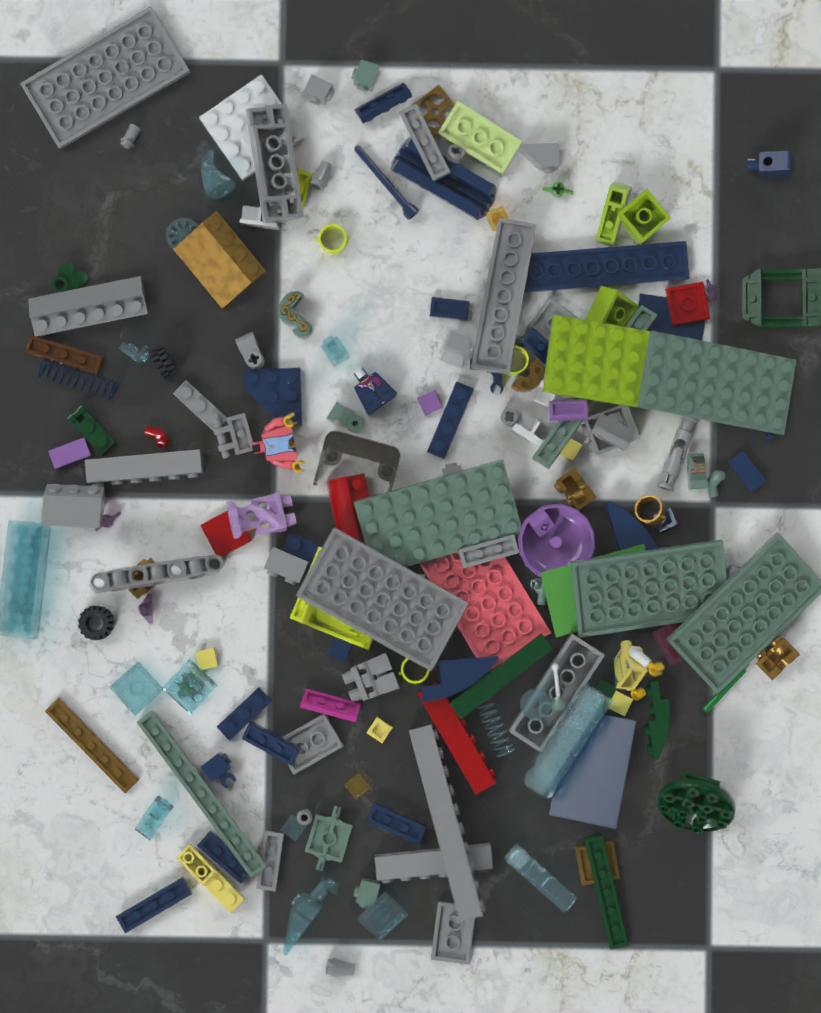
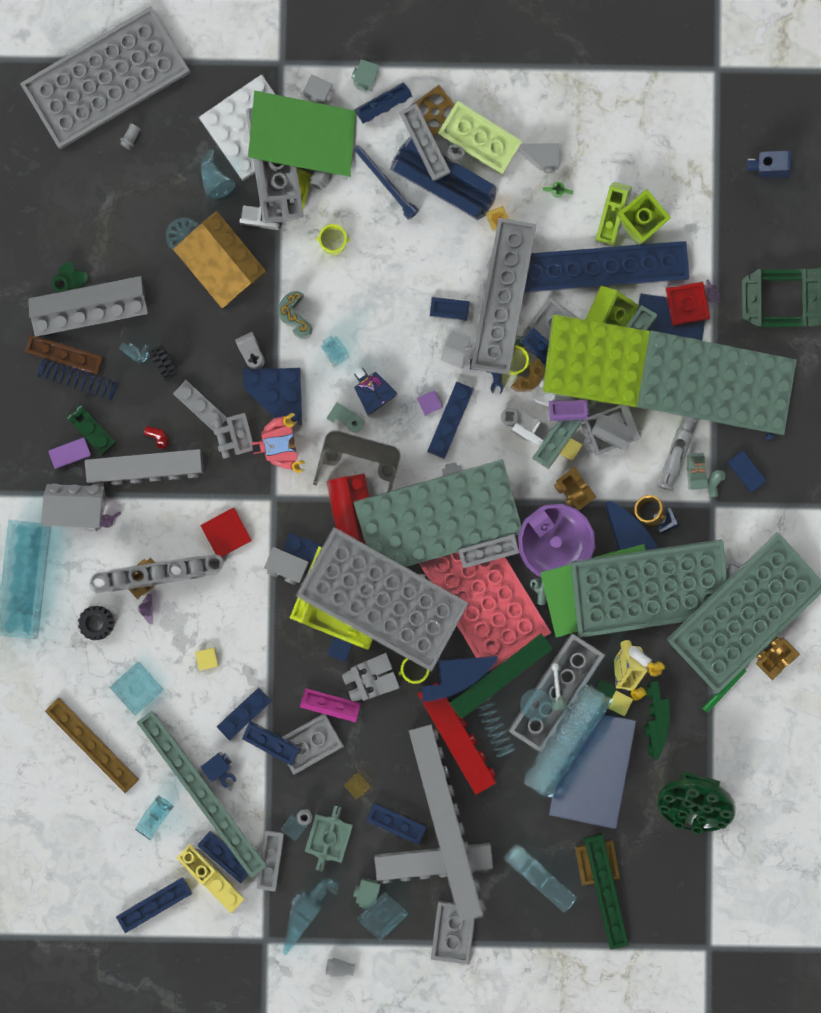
clear light blue slope [163,659,218,714] -> none
lavender hips [226,492,296,539] -> none
light yellow tile [366,717,393,743] -> none
clear pink plate [651,623,683,666] -> none
none -> bright green piece [248,90,356,177]

